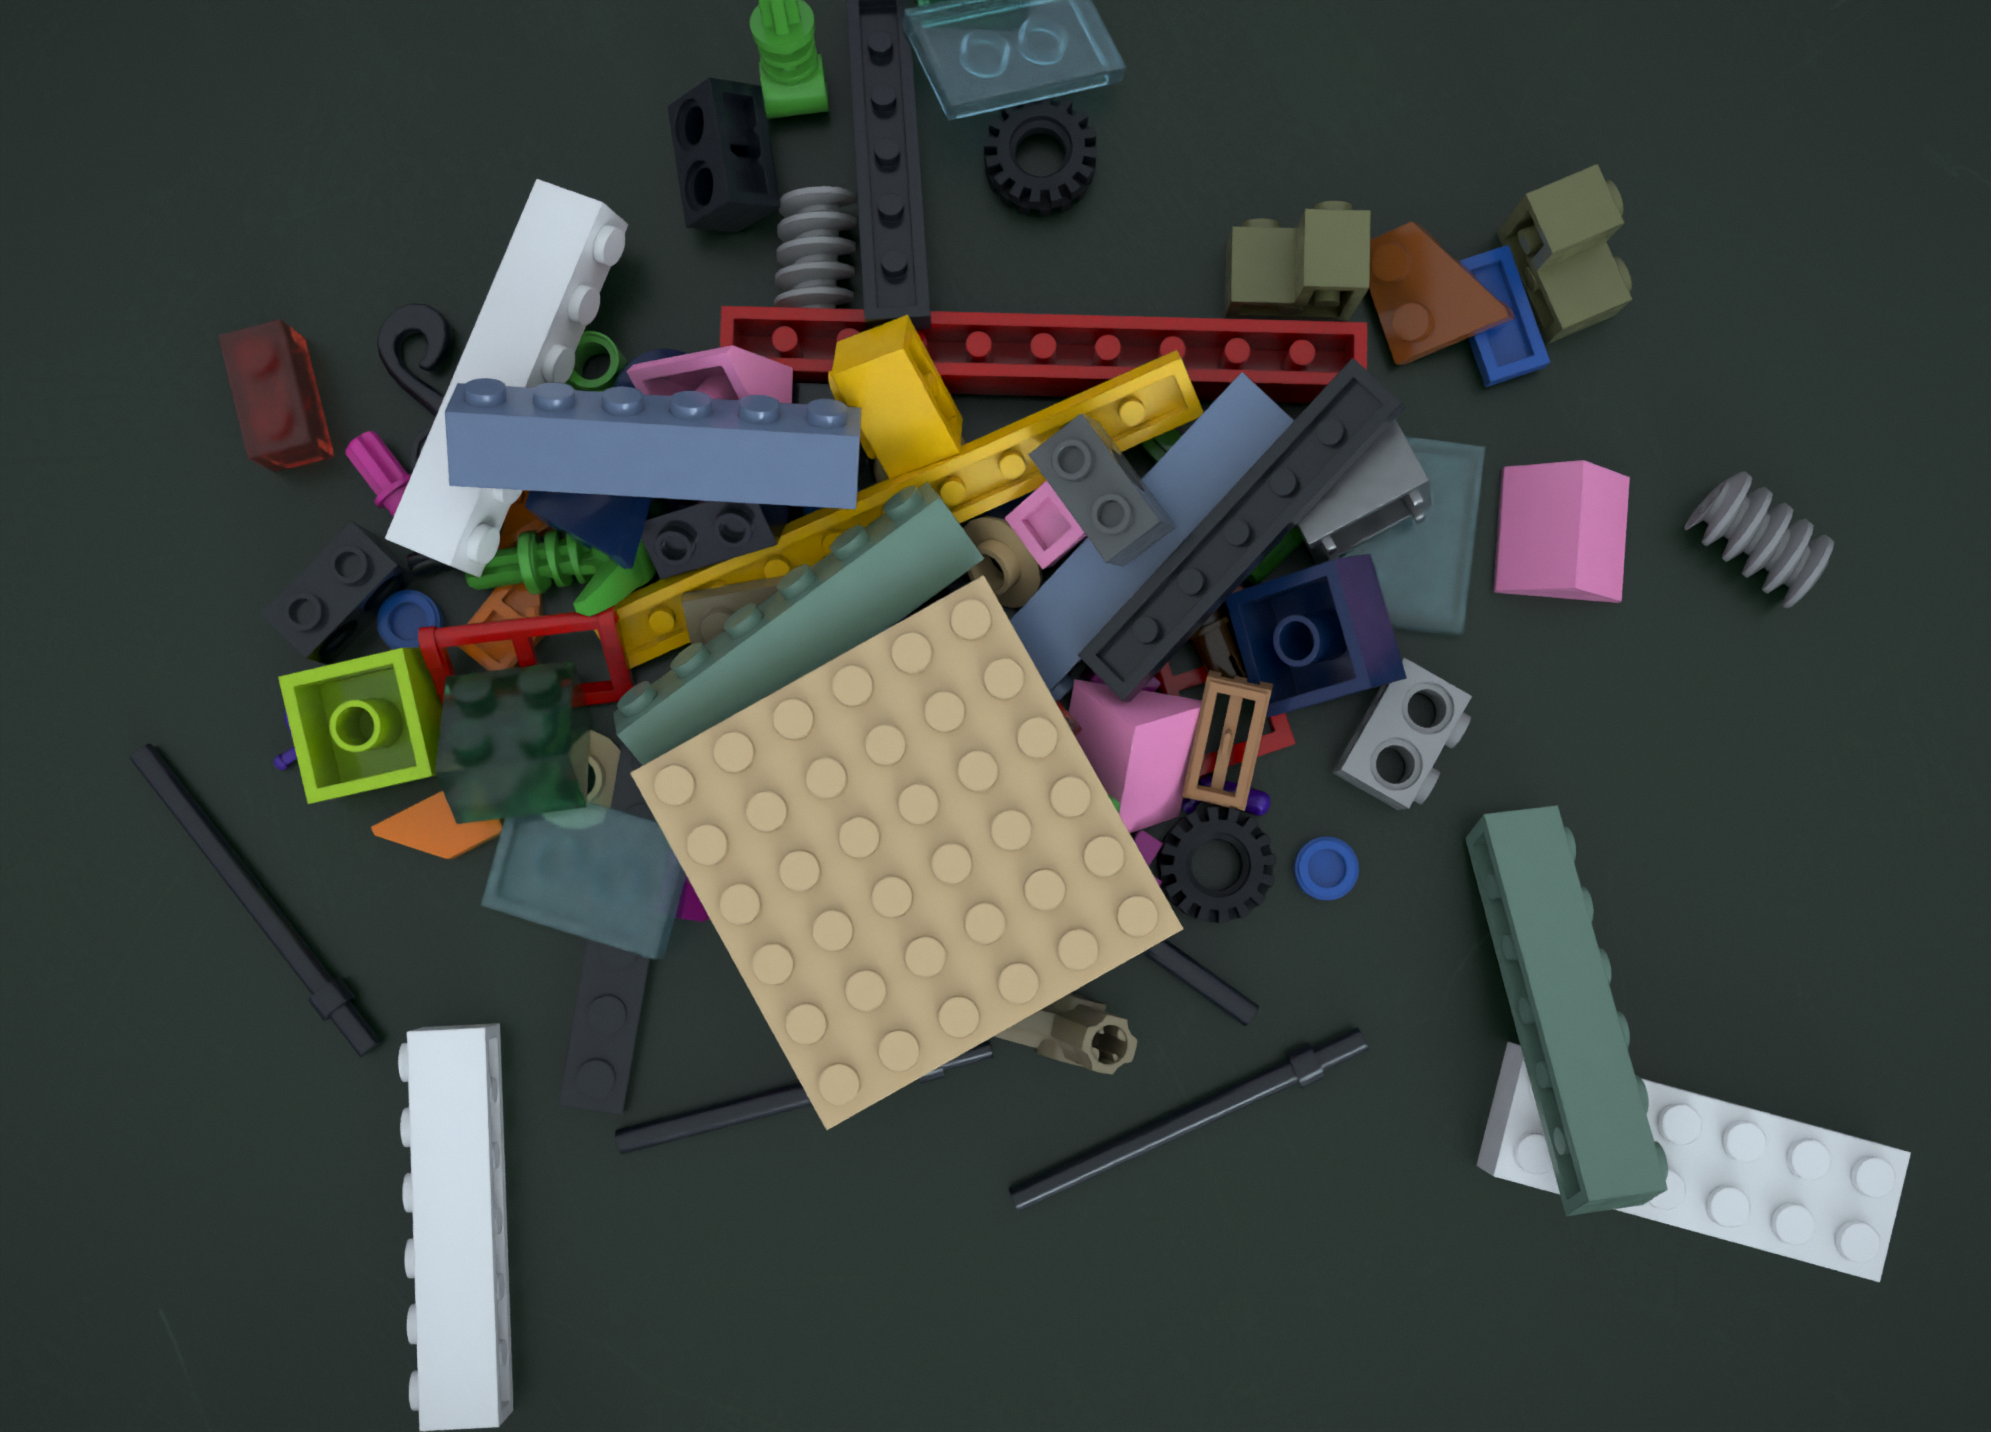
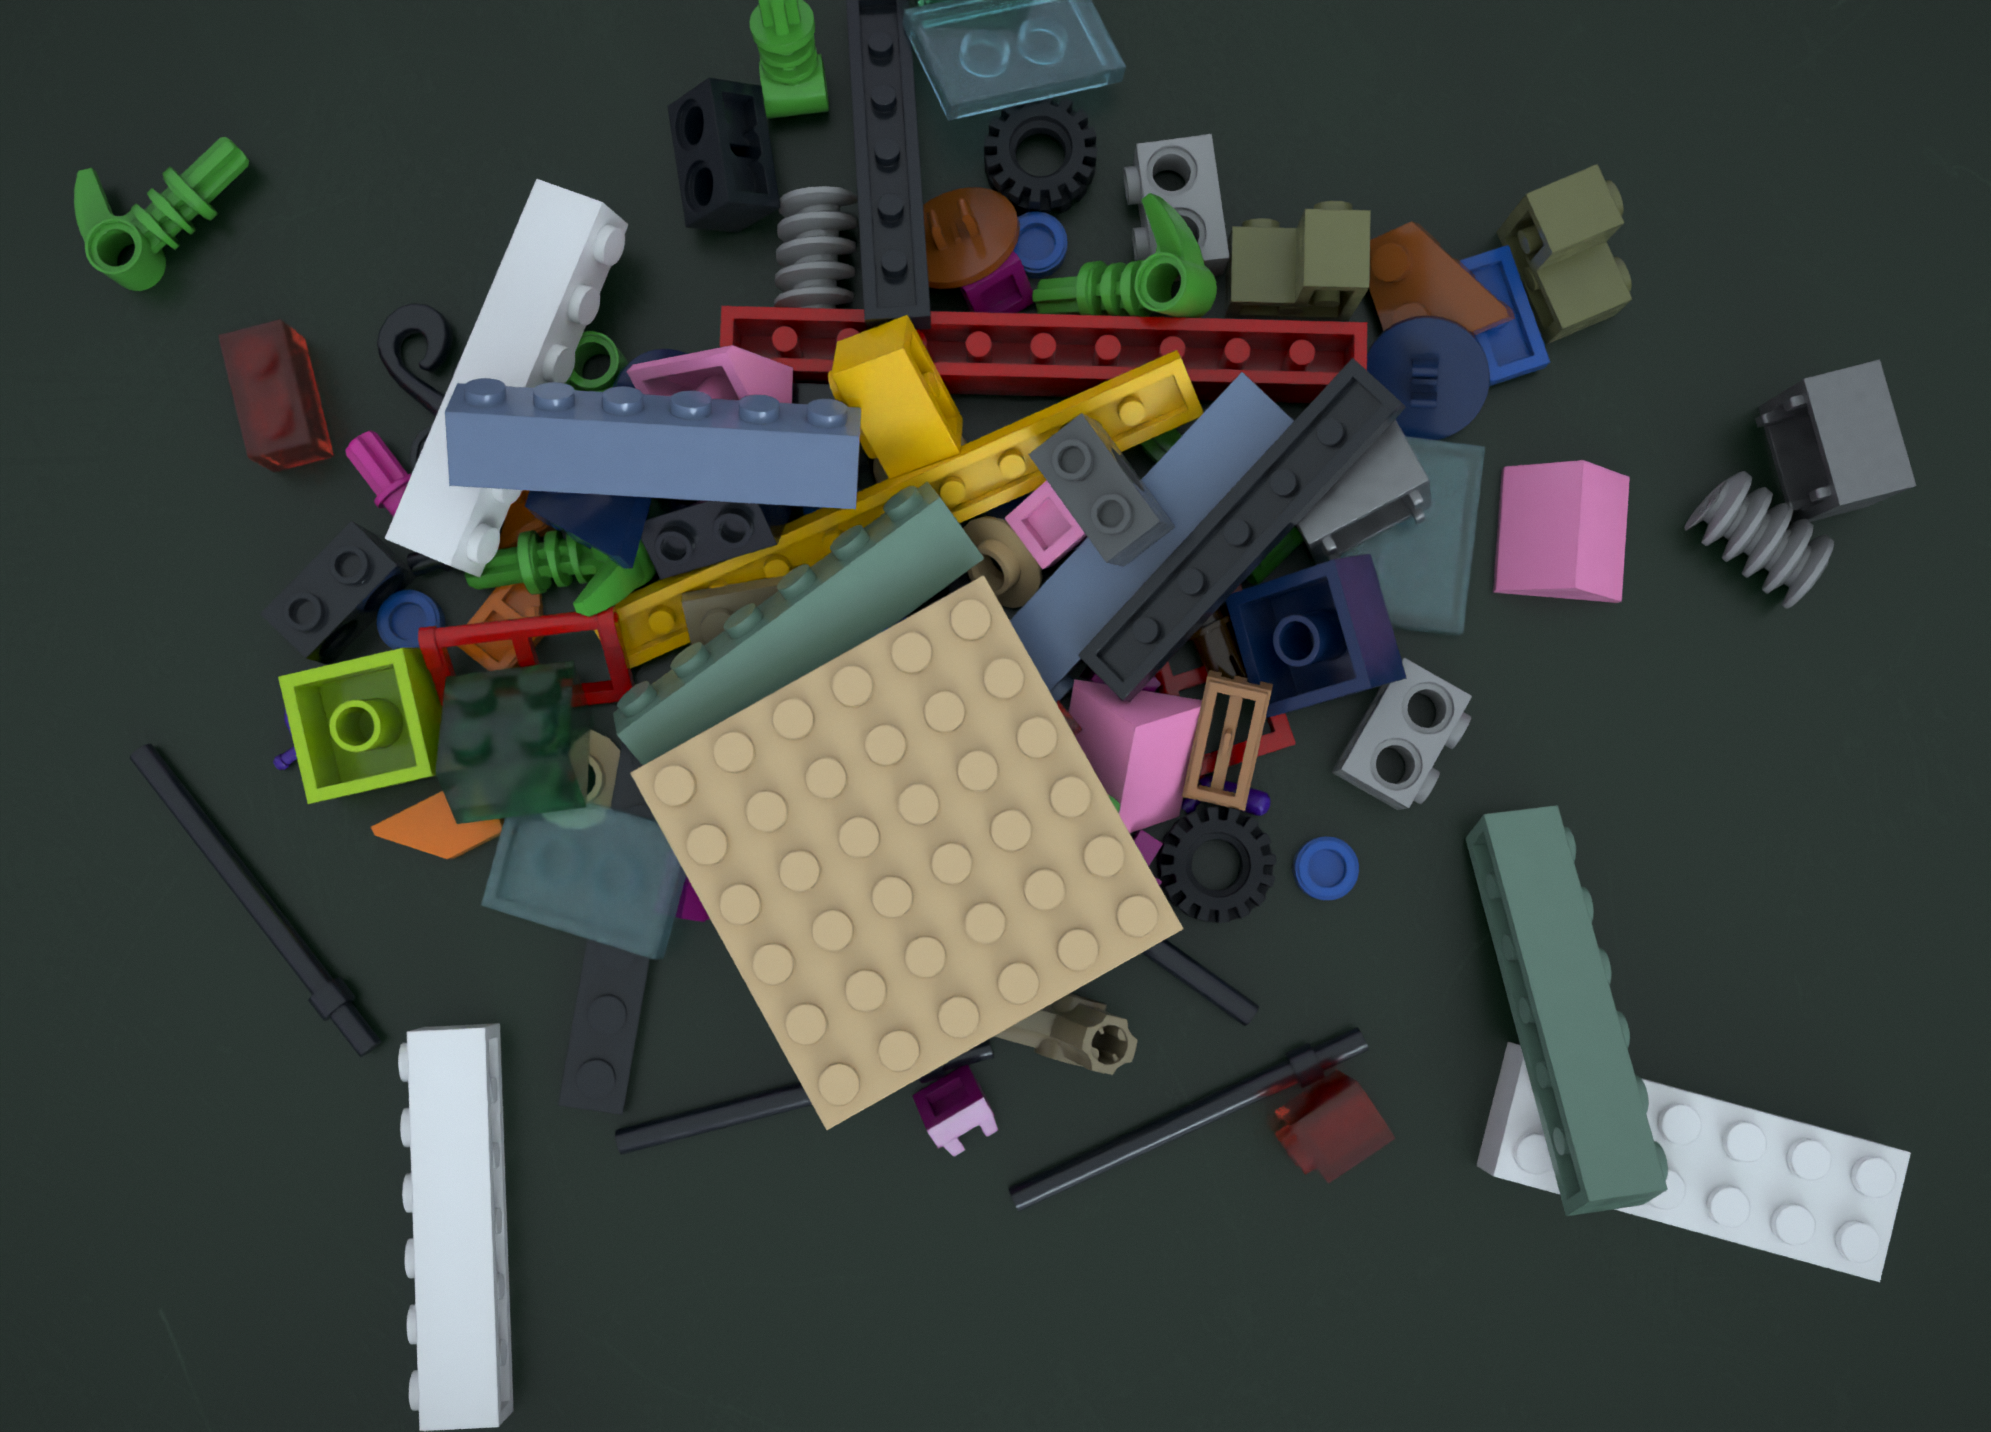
none -> bright green piece [74,137,250,291]
none -> magenta tile [912,1065,998,1156]
none -> dark orange piece [923,187,1020,289]
none -> magenta tile [959,250,1034,313]
none -> blue tile [1014,211,1068,279]
none -> bright green piece [1032,193,1217,318]
none -> light grey brick [1123,134,1230,281]
none -> clear red brick [1274,1070,1395,1184]
none -> dark blue piece [1367,316,1490,441]
none -> flat silver container [1755,359,1917,524]

